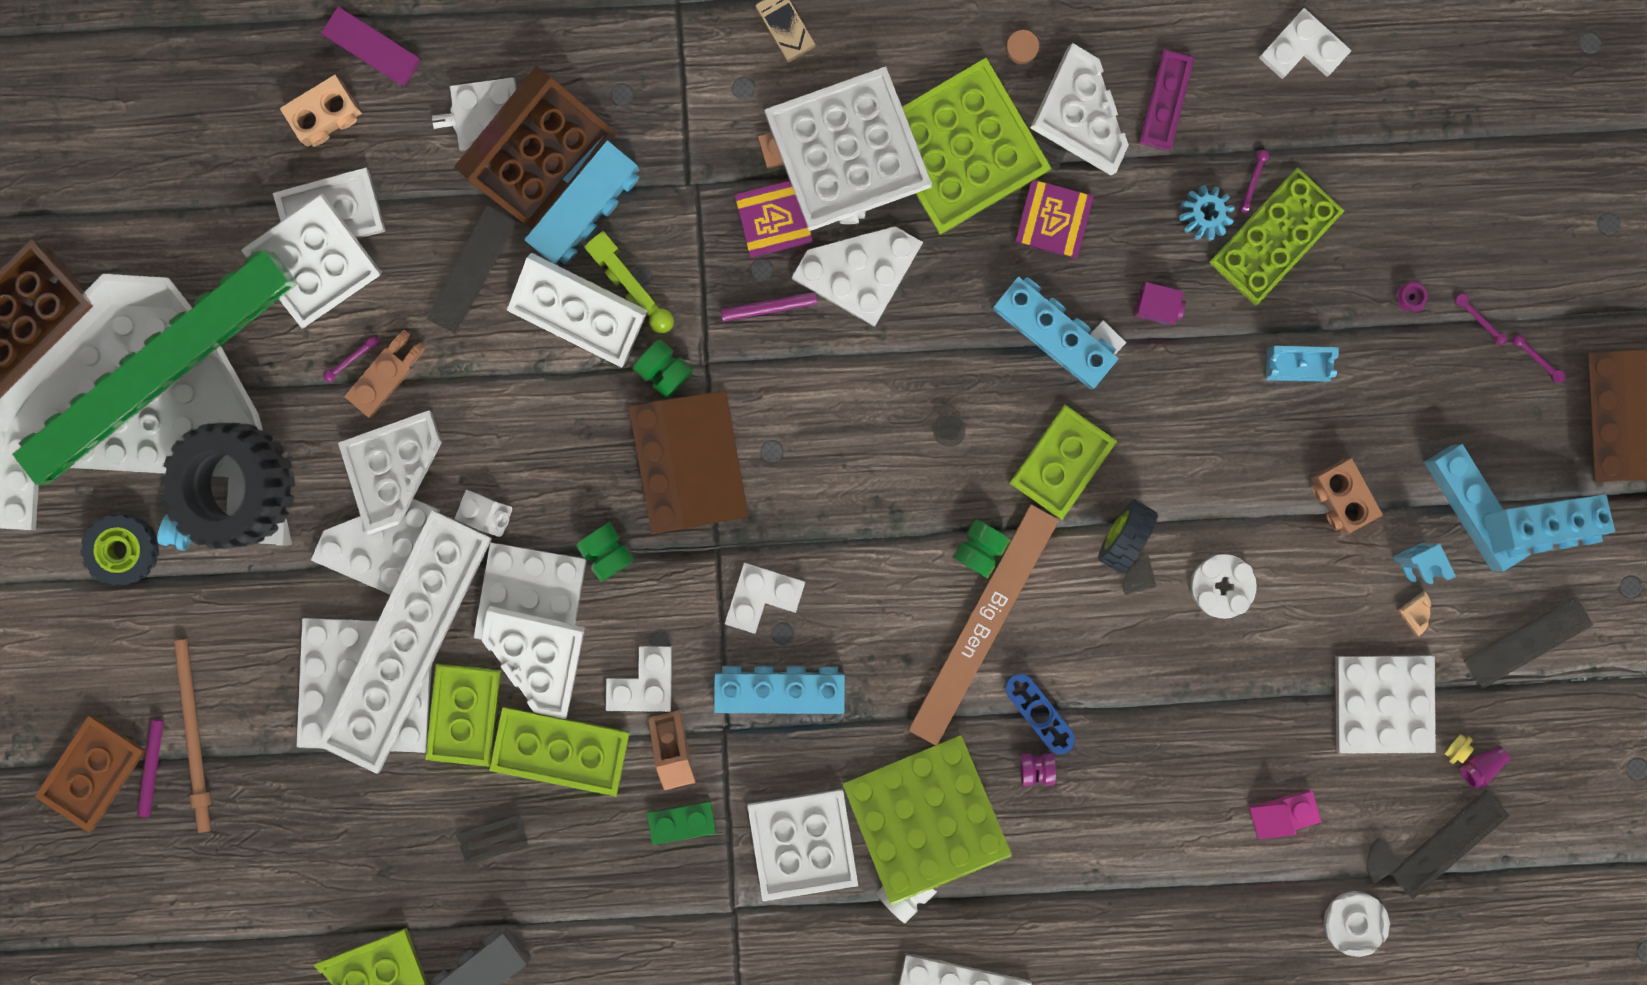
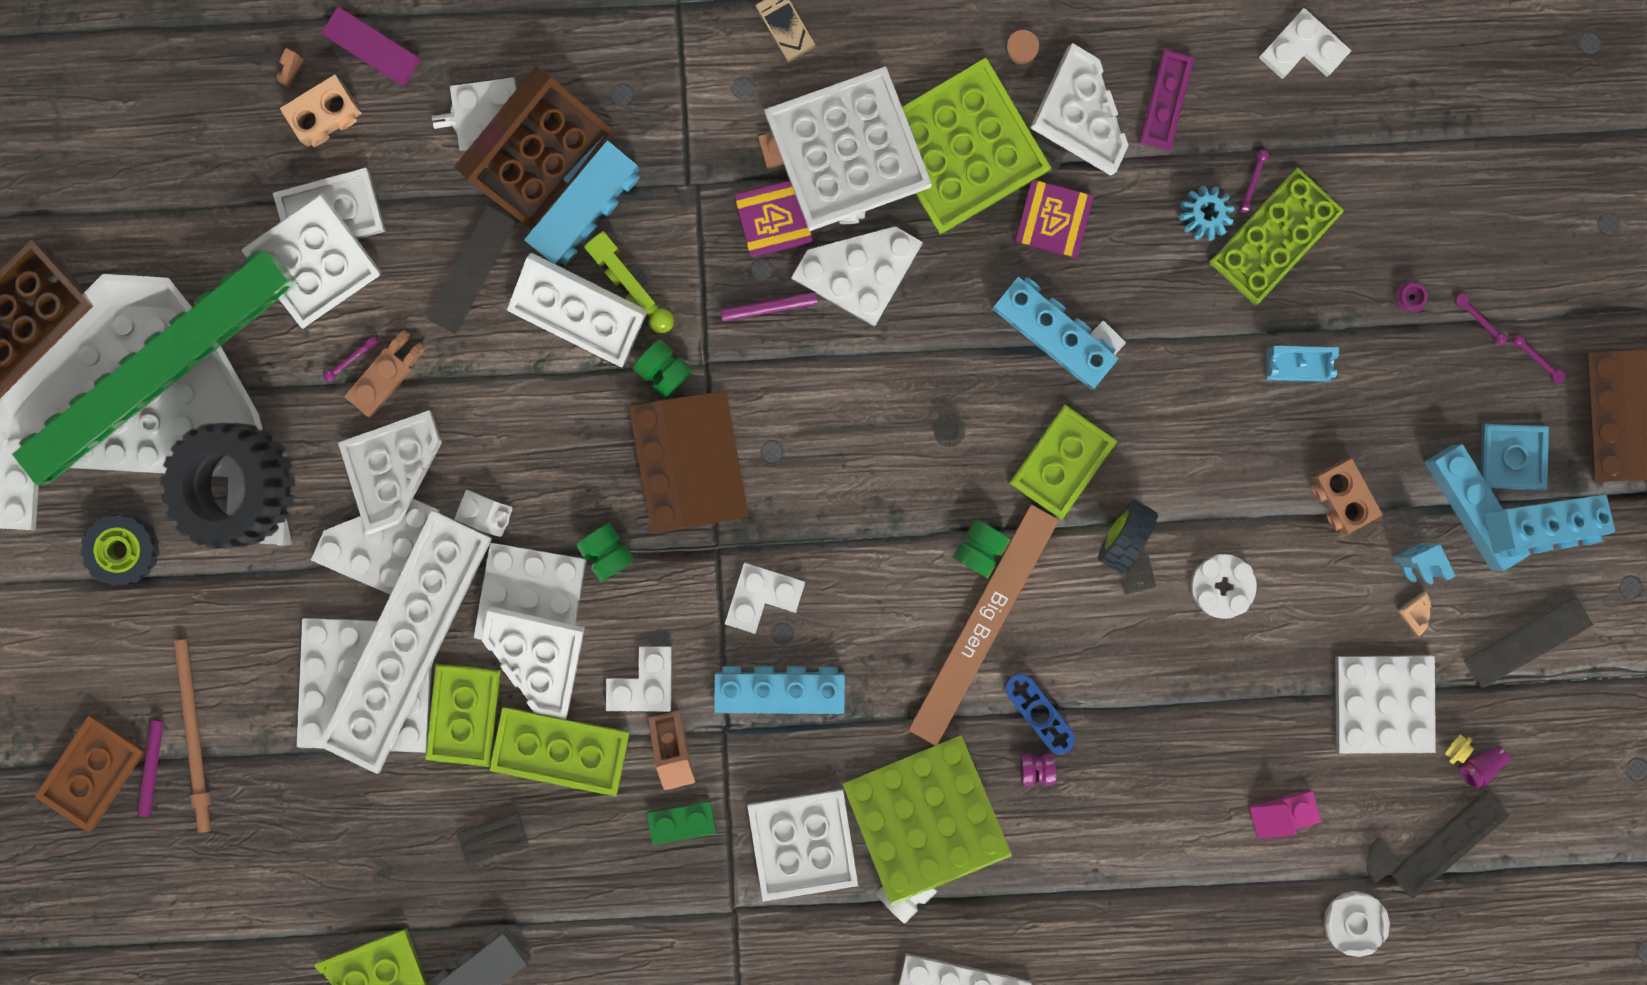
medium azure wheel [157,514,191,551] -> none
magenta brick [1133,282,1186,326] -> none
none -> nougat tile [277,48,304,88]
none -> medium azure tile [1480,424,1549,490]

